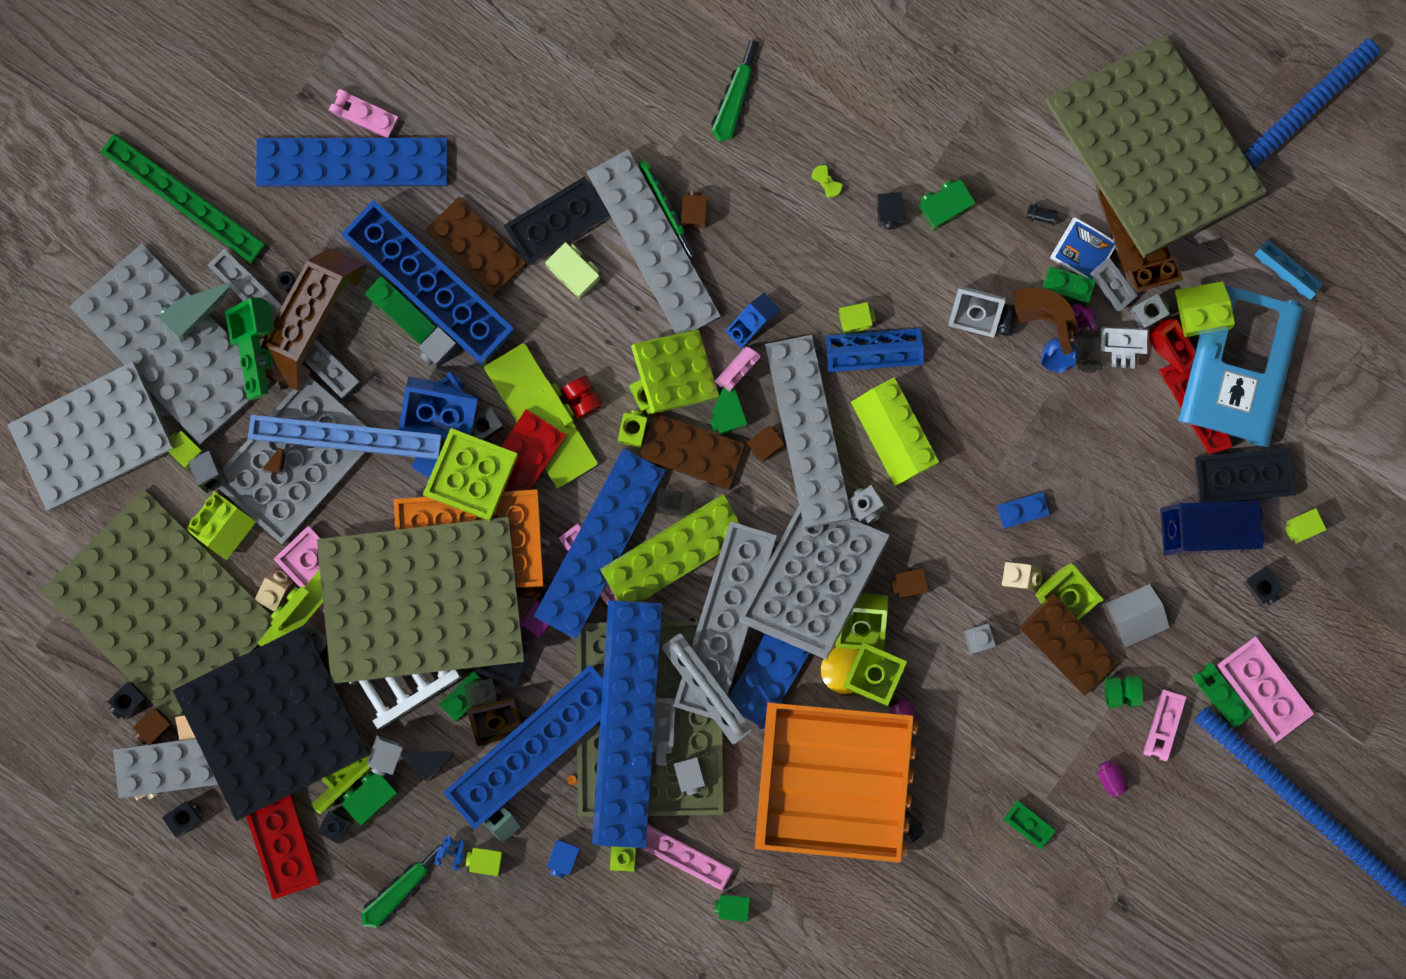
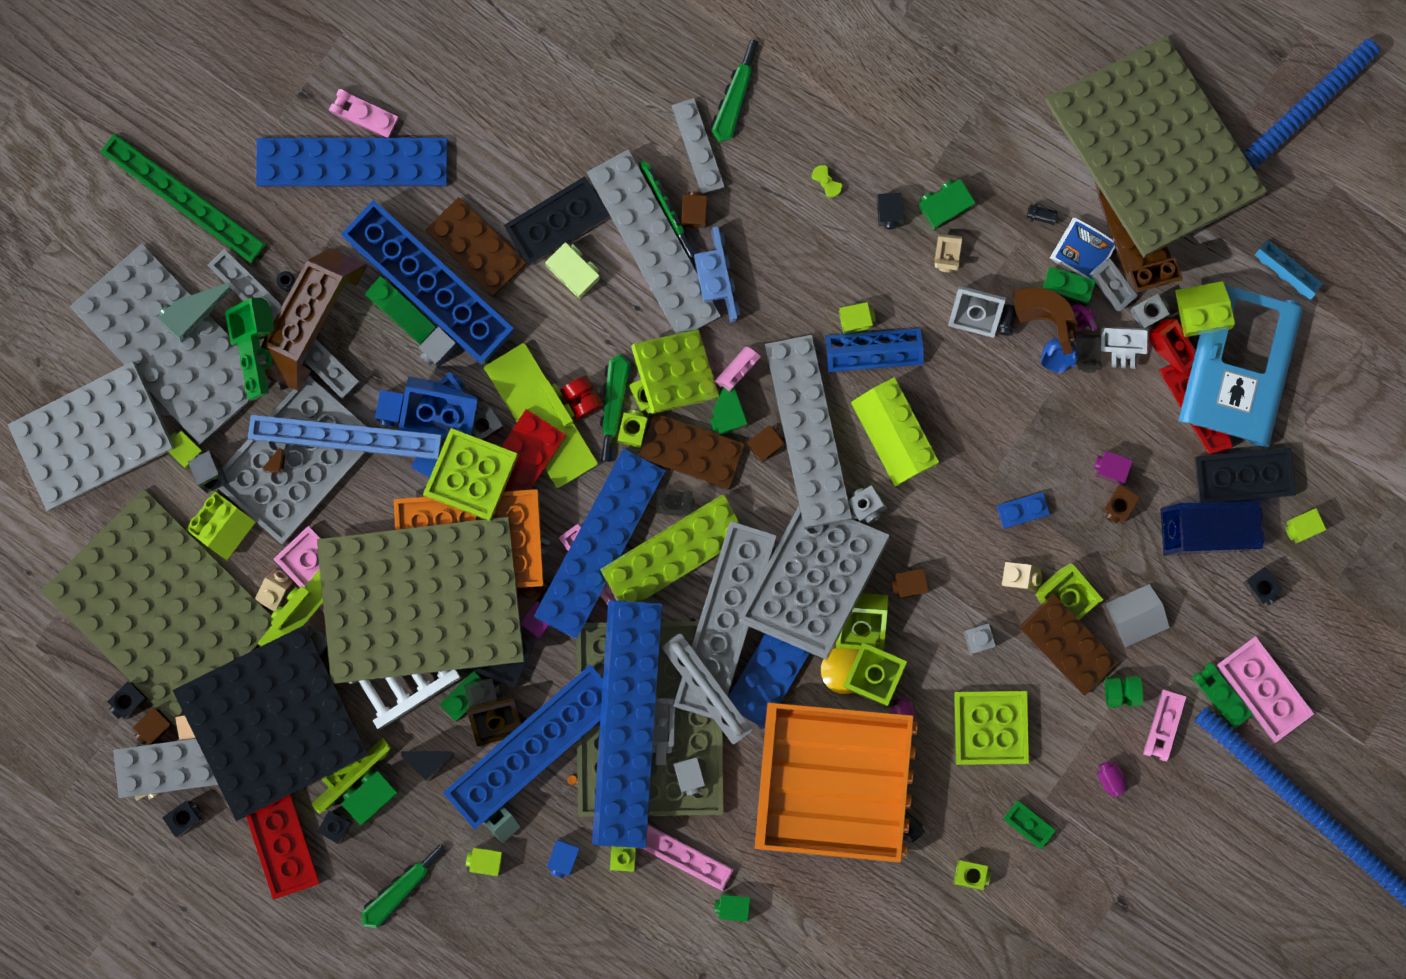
light grey brick [367,735,403,776] -> none
blue piece [435,836,465,871] -> none
blue slope [725,293,780,348] -> none
none -> blue brick [375,390,404,428]
none -> green sword [600,354,633,462]
none -> light grey plate [672,98,724,196]
none -> medium blue bracket [694,226,740,323]
none -> tan bracket [934,234,962,272]
none -> lime brick [953,860,991,890]
none -> lime plate [954,691,1029,765]
none -> magenta brick [1093,451,1133,485]
none -> reddish brown brick [1102,484,1140,524]

